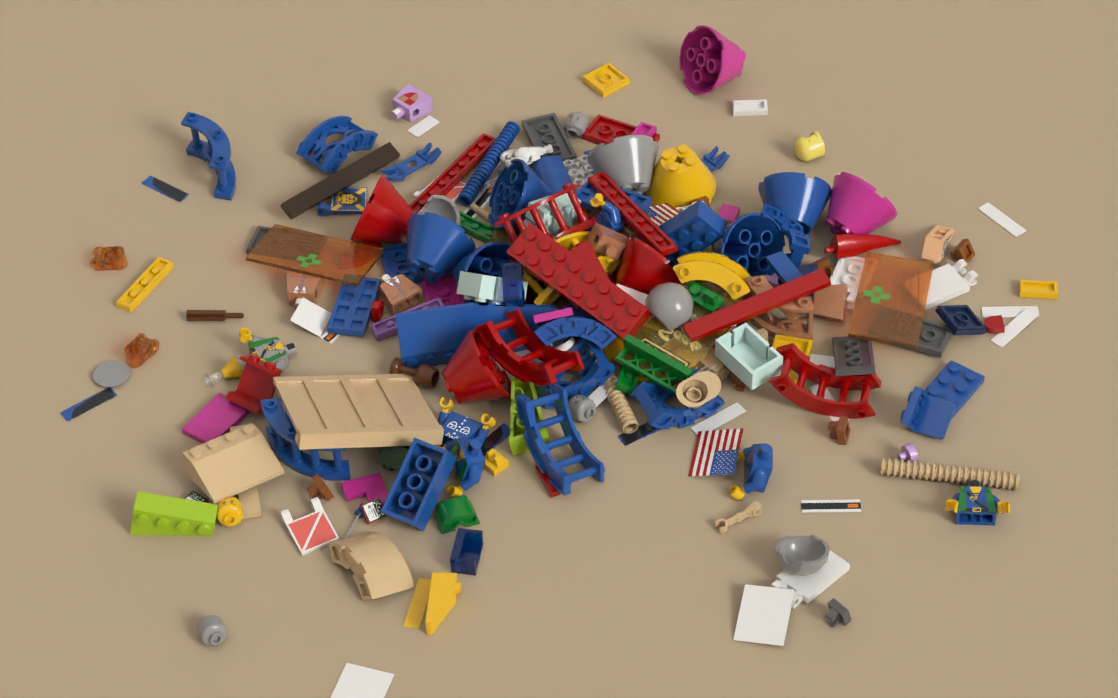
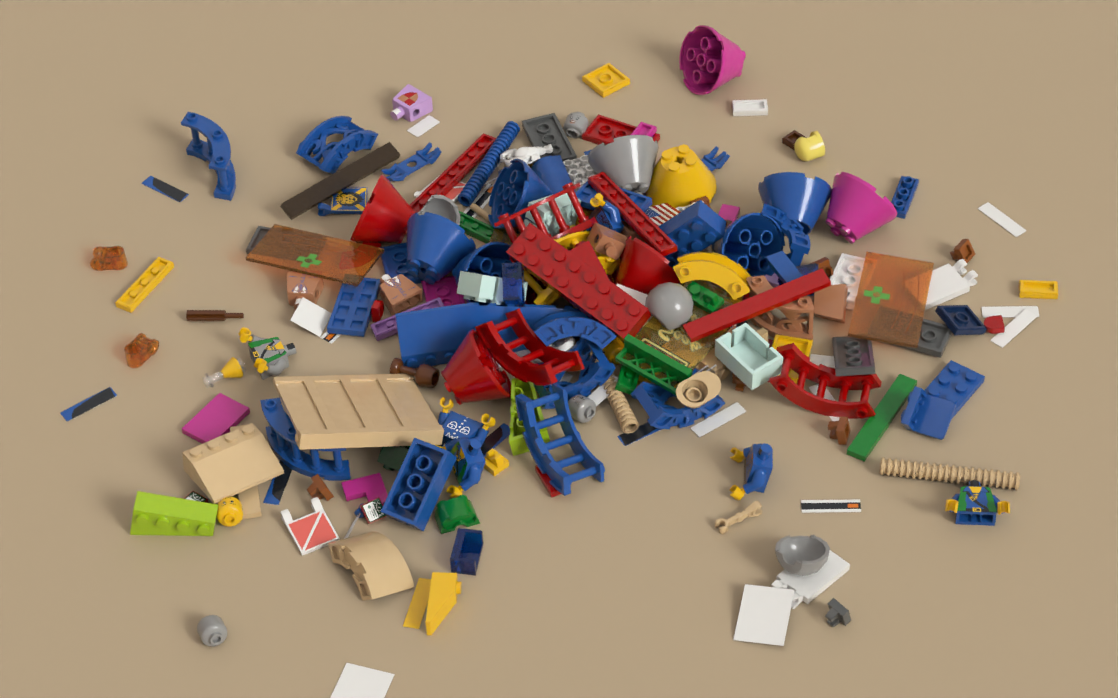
light grey piece [93,360,131,387] -> none
red panel [226,353,282,414] -> none
dark pink tile [533,307,574,325] -> none
sticker [688,428,744,477] -> none
red piece [824,234,901,259] -> none
lavender tile [897,443,918,463] -> none
light nougat slope [921,225,955,263] -> none
none -> black sticker [264,460,292,505]
none -> reddish brown tile [782,130,807,151]
none -> green tile [847,374,917,462]
none -> blue tile [891,176,919,219]

